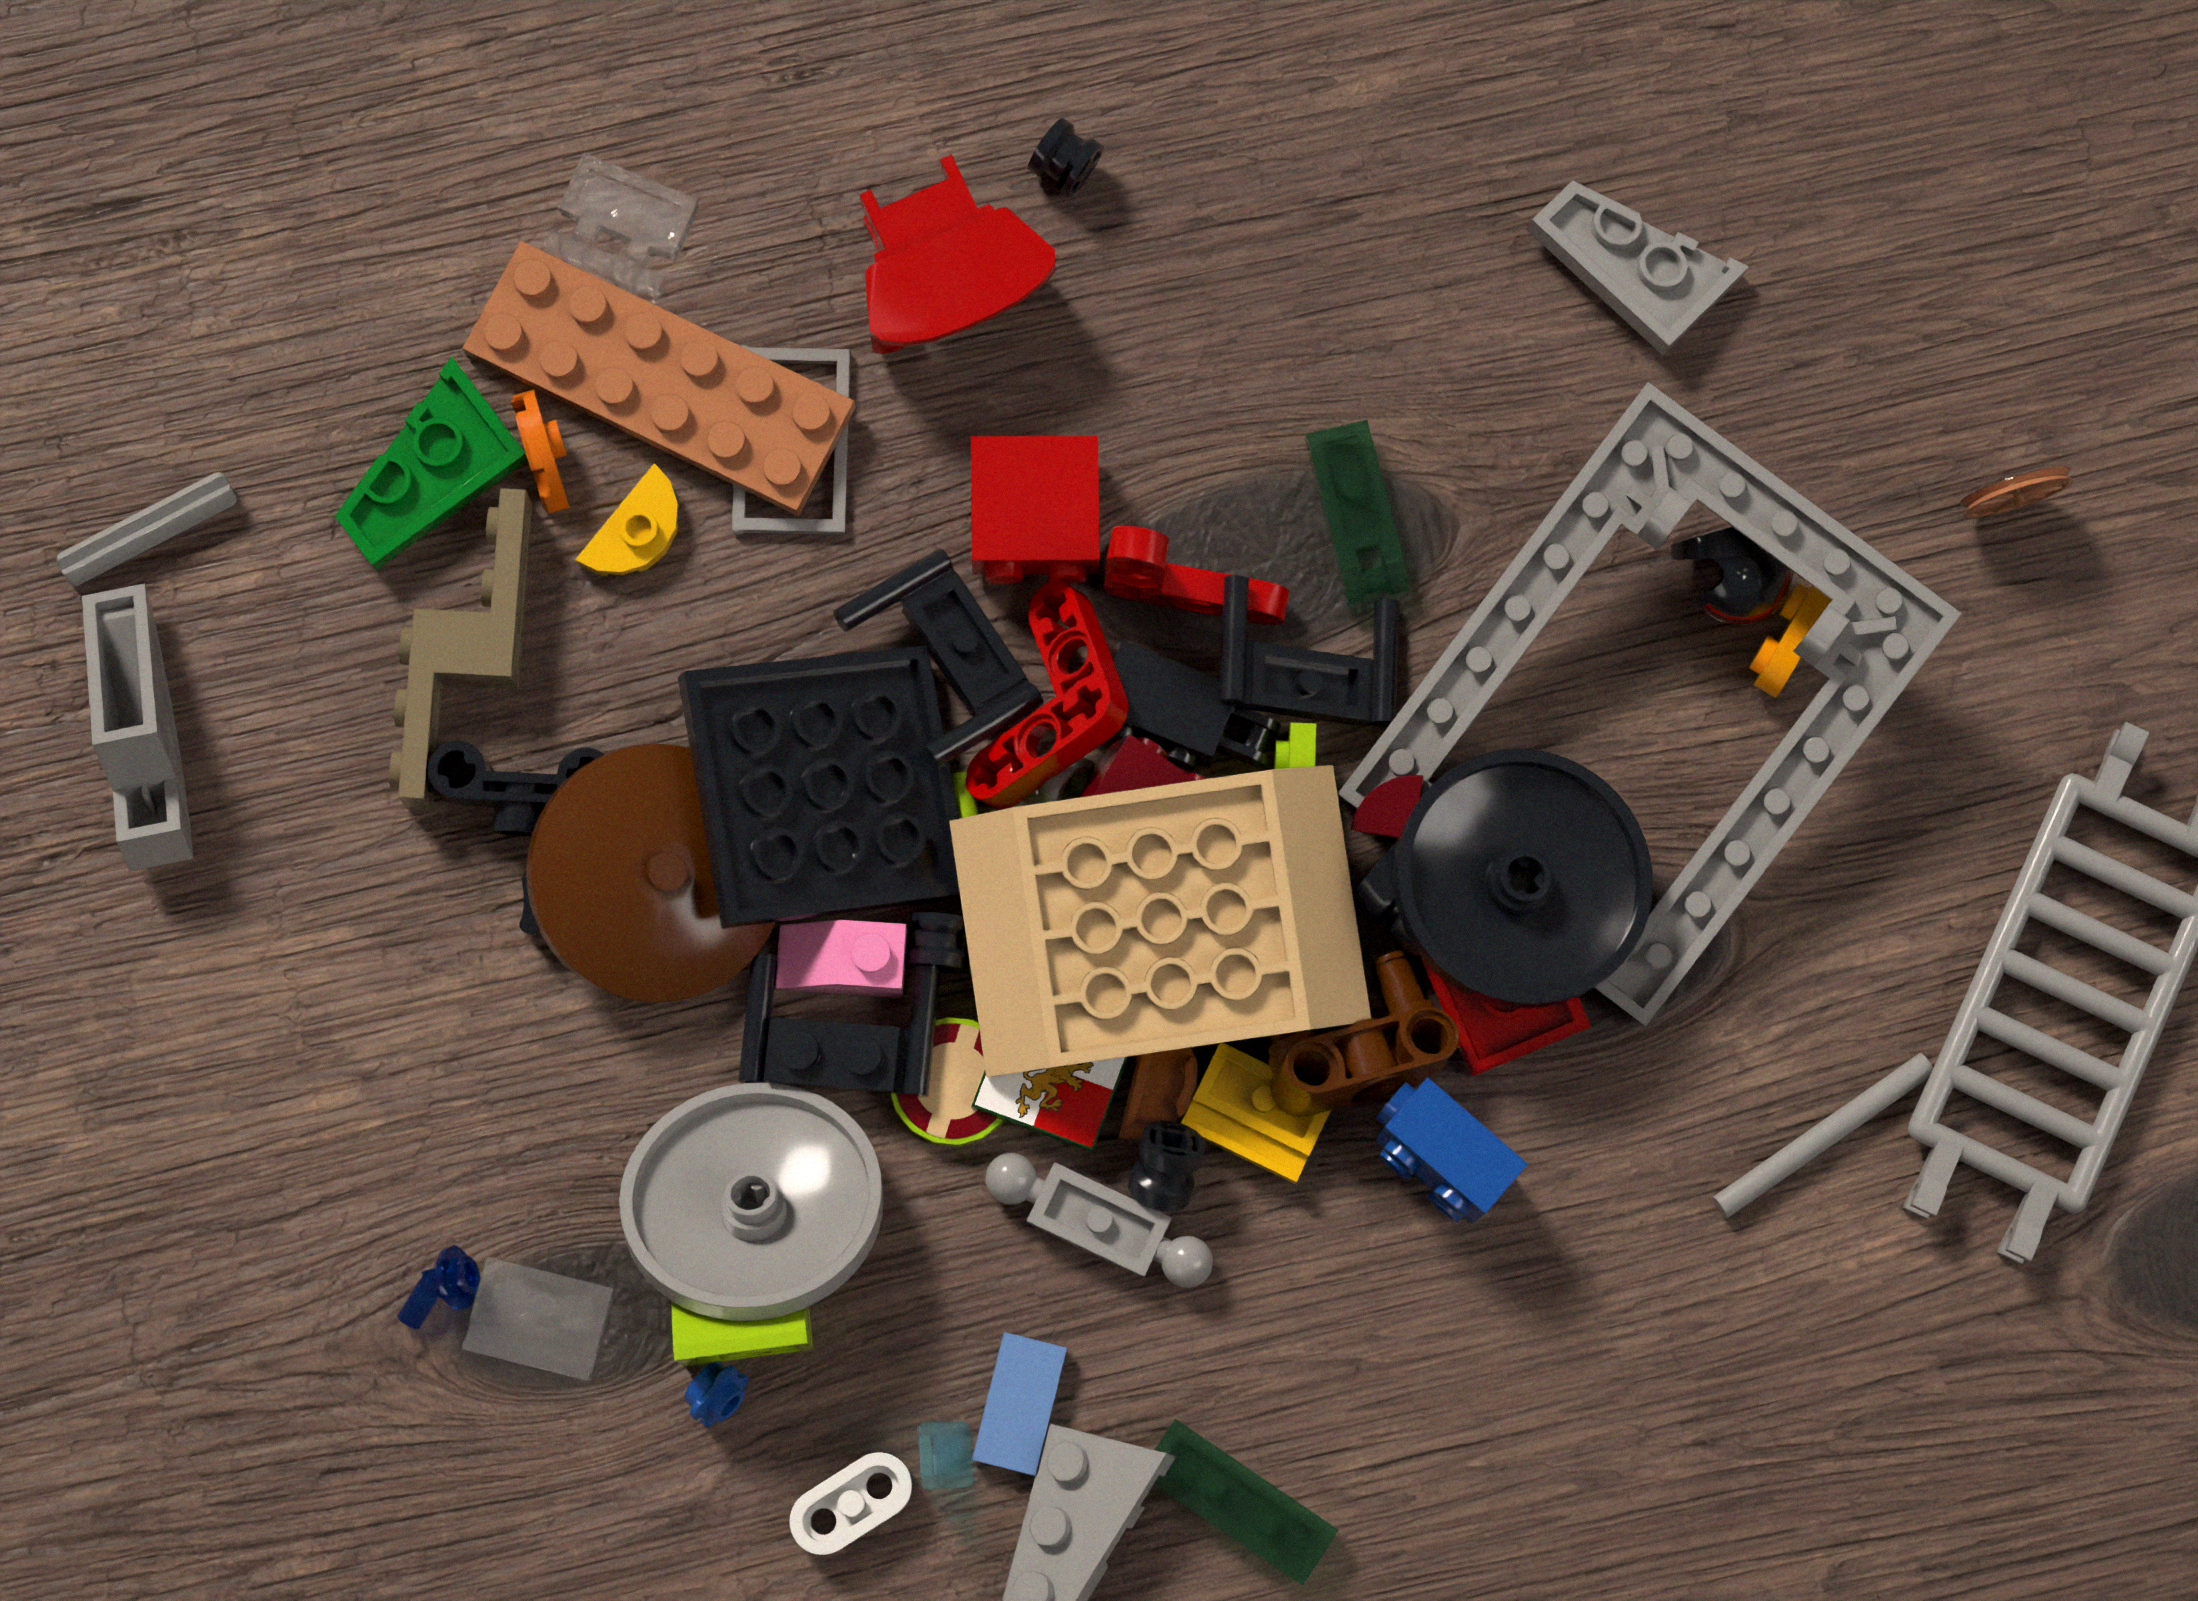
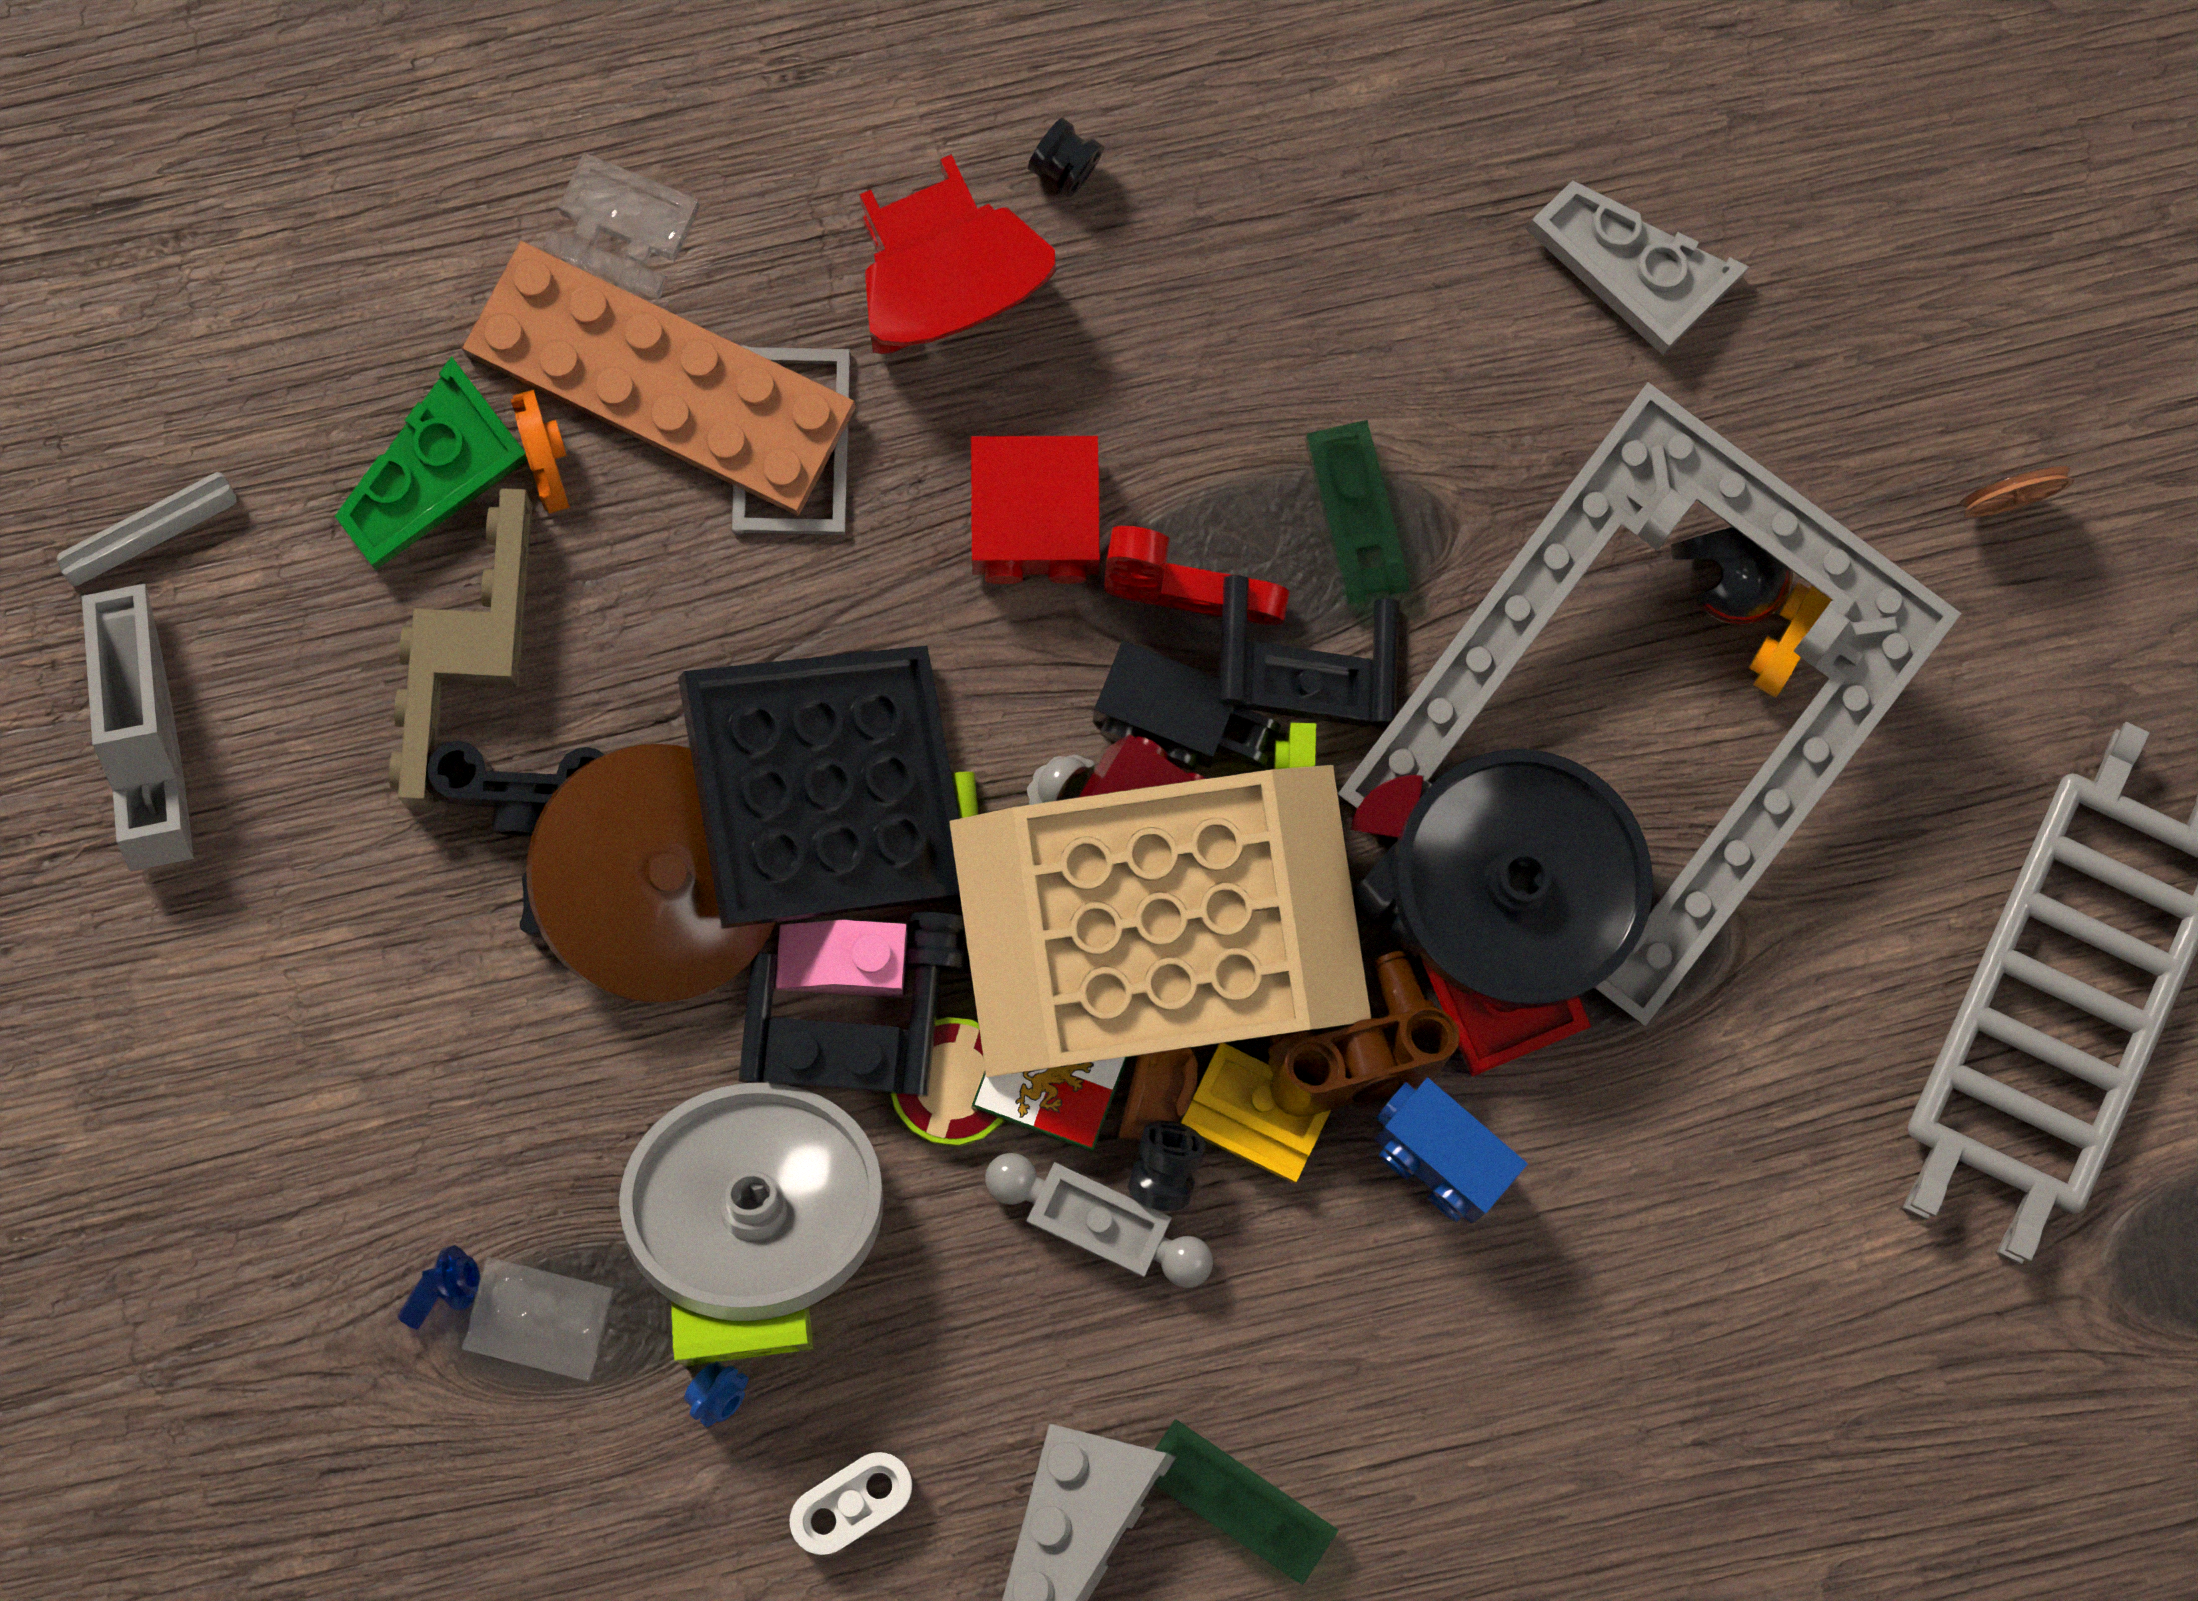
yellow plate [575,463,679,576] -> none
black plate [833,548,1044,768] -> none
clear light blue slope [918,1421,974,1490] -> none
red beam [965,580,1129,810] -> none
medium blue tile [972,1332,1067,1476] -> none
light grey bar [1712,1053,1933,1218] -> none

